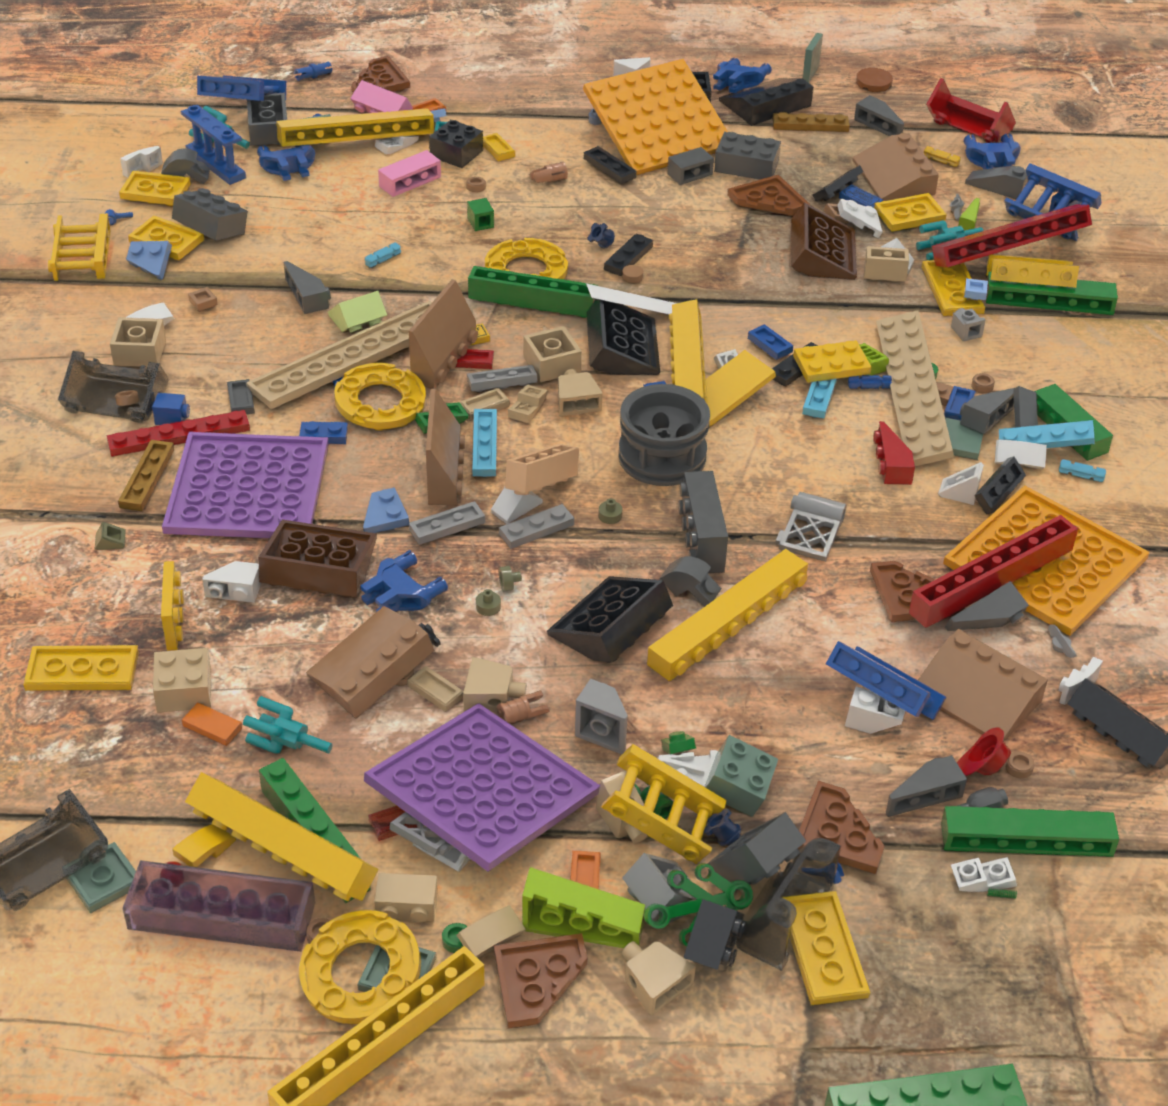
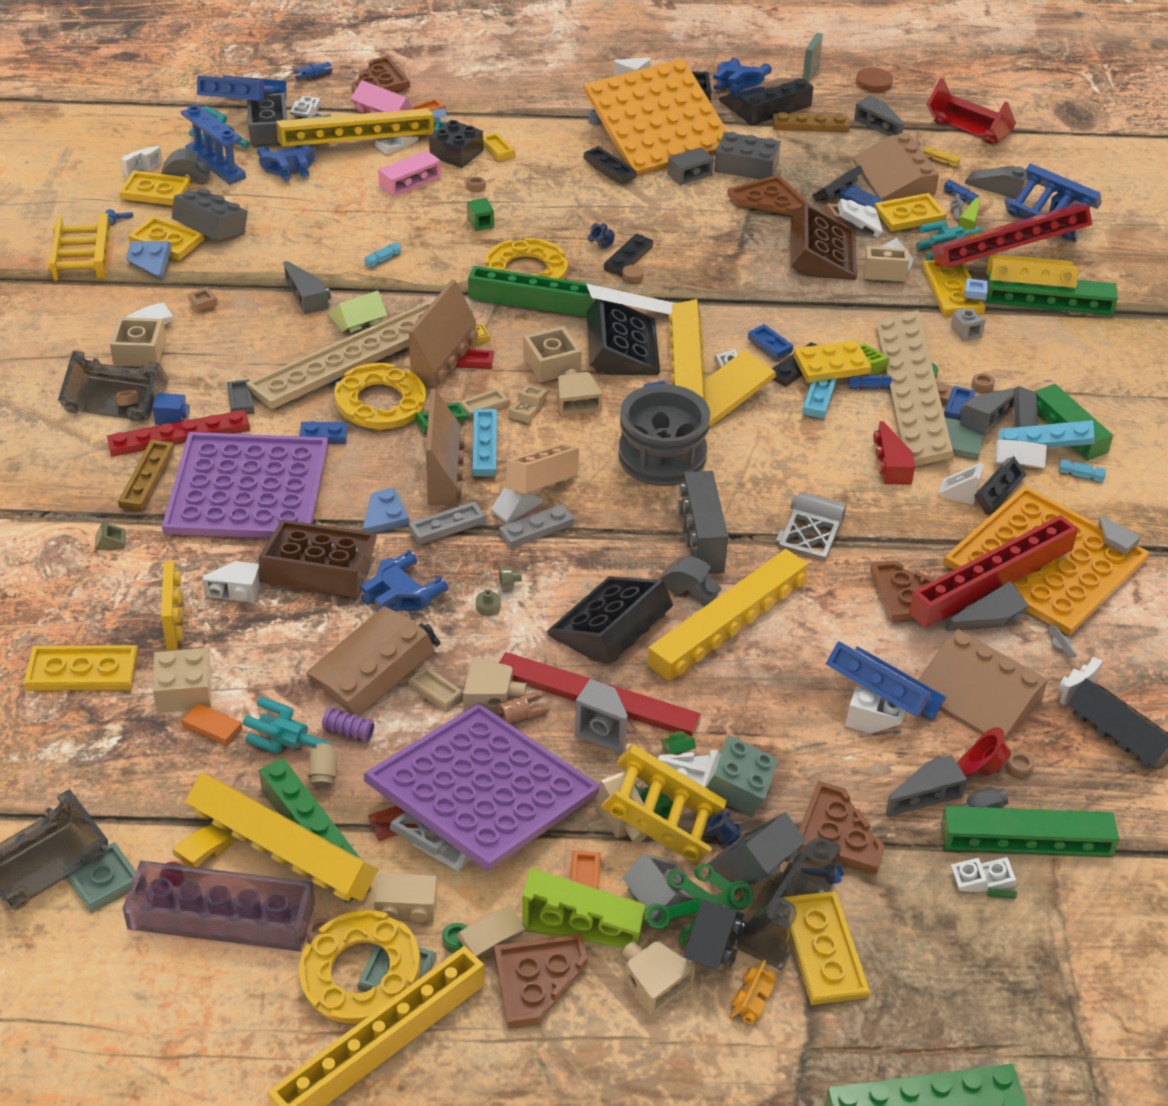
light grey plate [467,365,537,392] -> none
nougat hinge [530,161,568,183] -> none
olive tile [598,498,623,524] -> none
blue connector [963,134,1021,169] -> none
none -> white slope [290,96,321,117]
none -> tan brick [308,744,338,786]
none -> medium lavender piece [322,707,375,743]
none -> red tile [499,652,701,736]
none -> light orange hinge [729,959,776,1024]
none -> blue axle [944,180,979,204]
none -> light grey tile [1098,516,1140,555]

